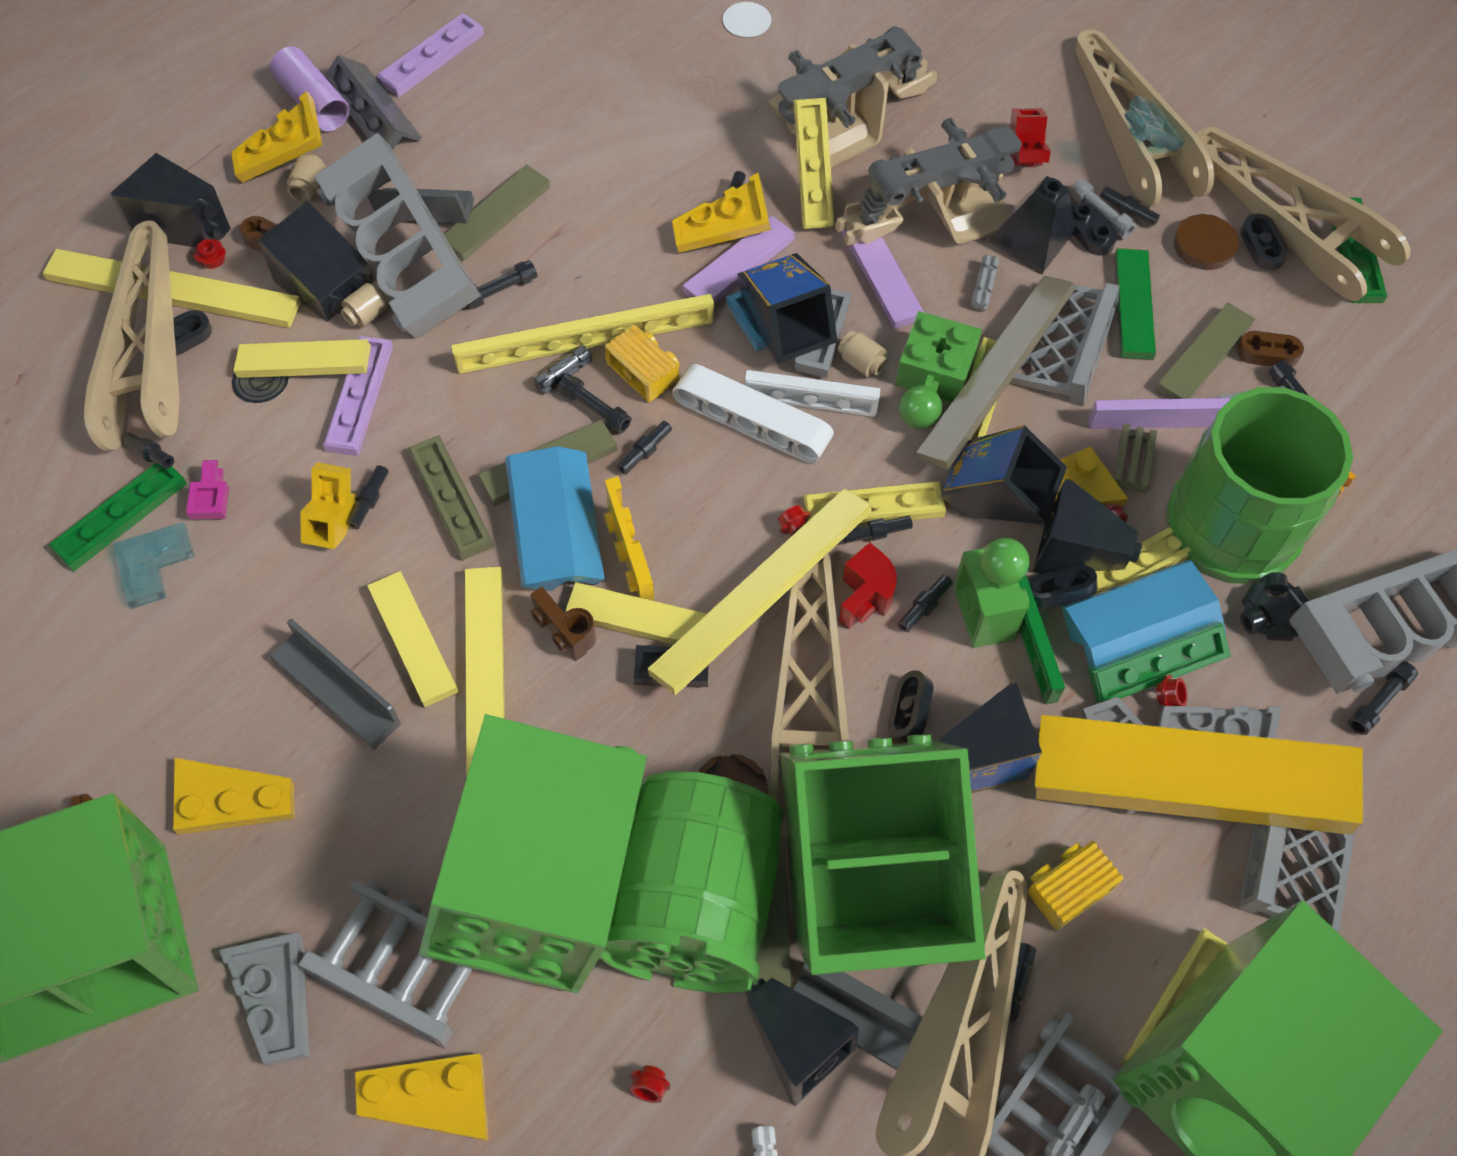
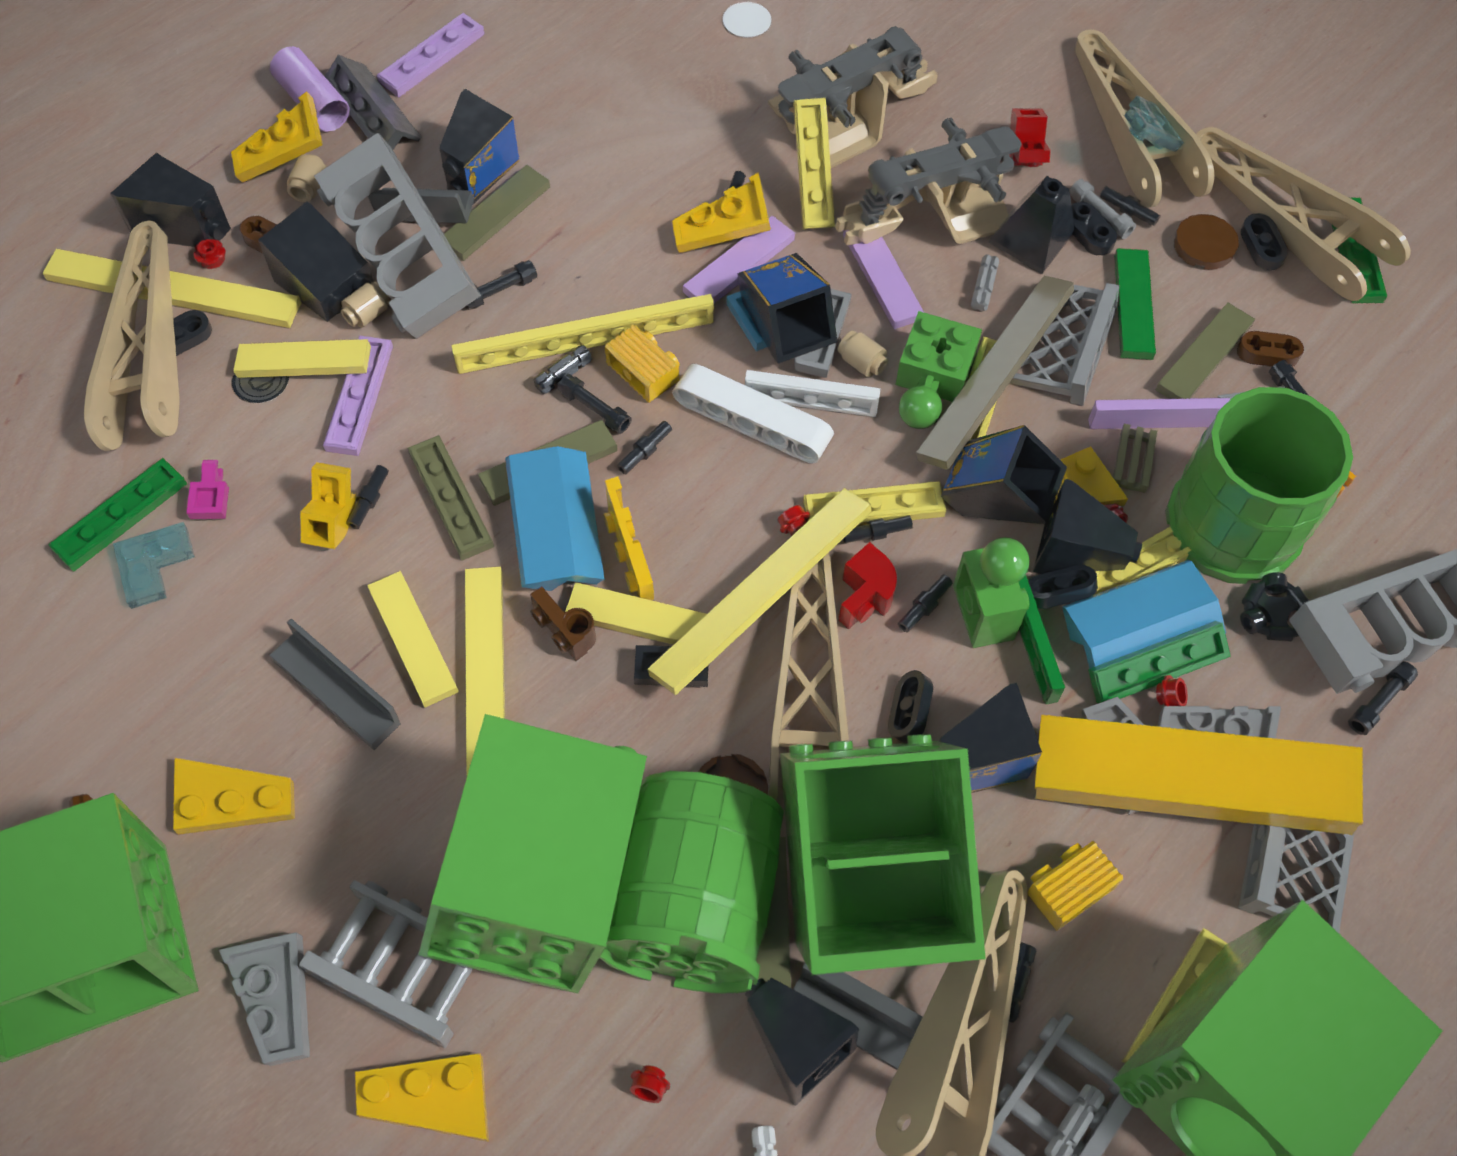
black bar [122,432,174,469] -> none
none -> black slope [439,89,520,204]

